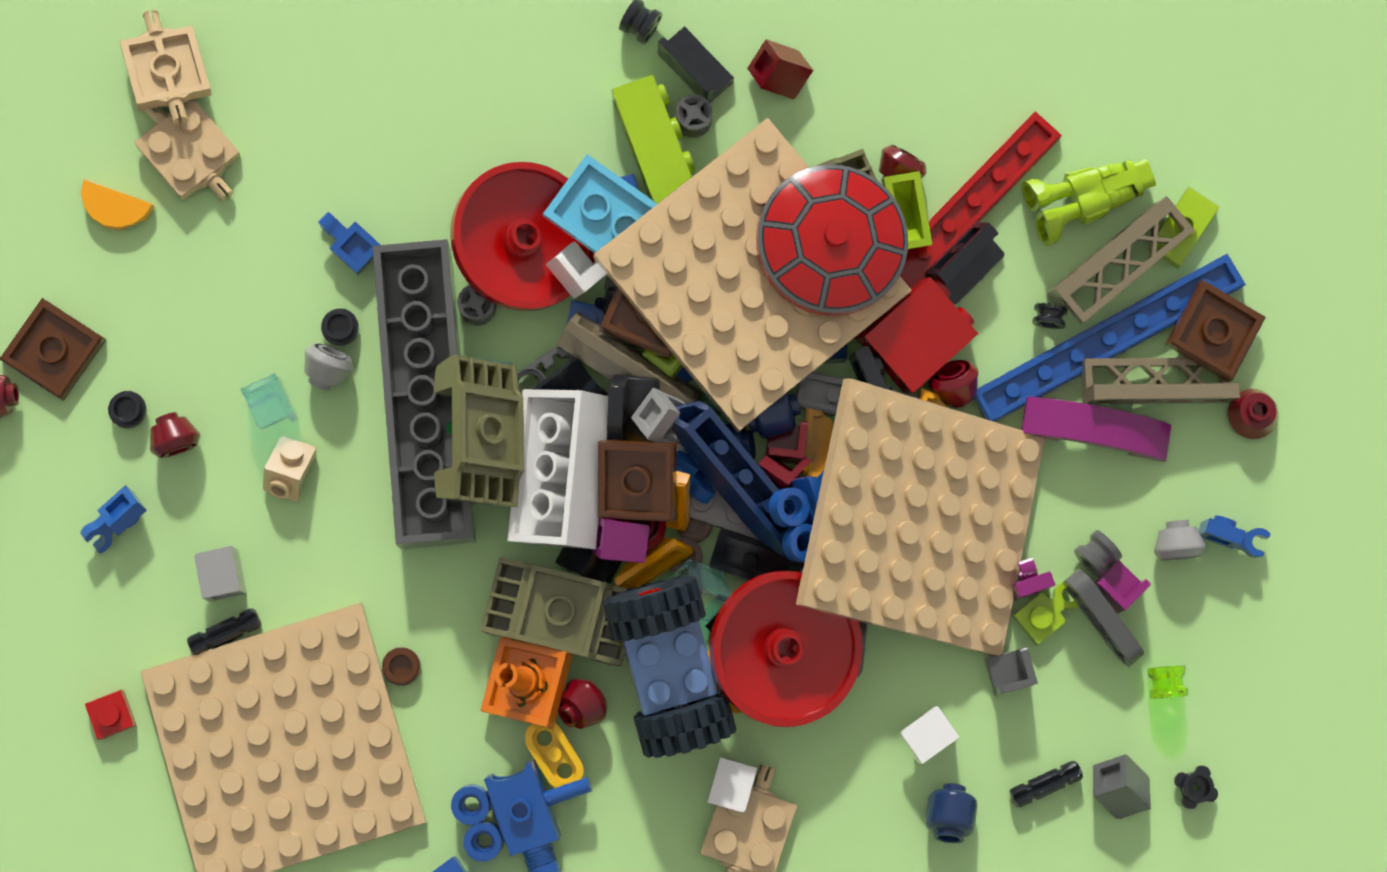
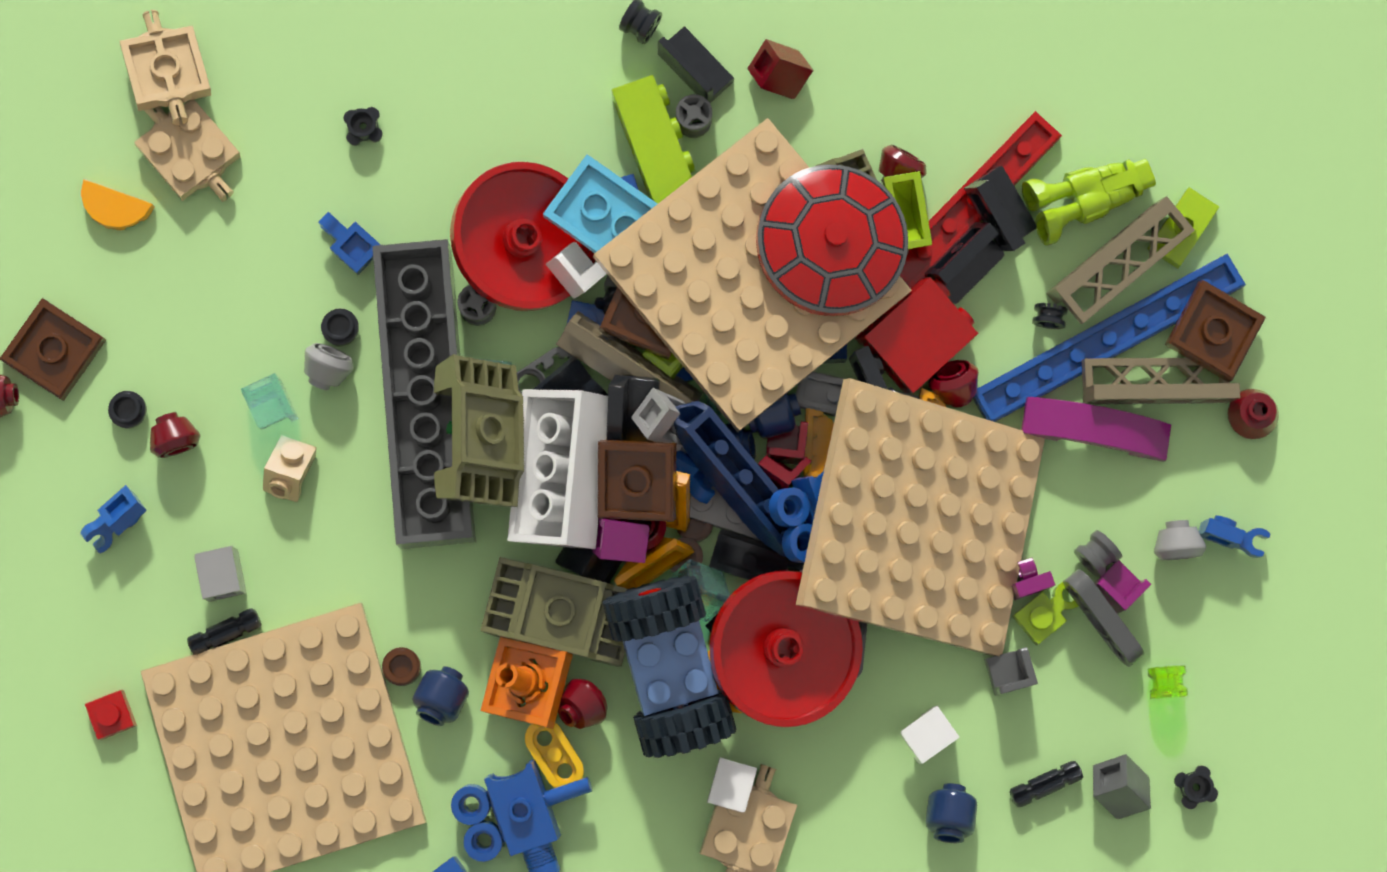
none -> black plate [343,107,383,146]
none -> dark blue head [412,666,469,726]
none -> black panel [964,166,1037,251]

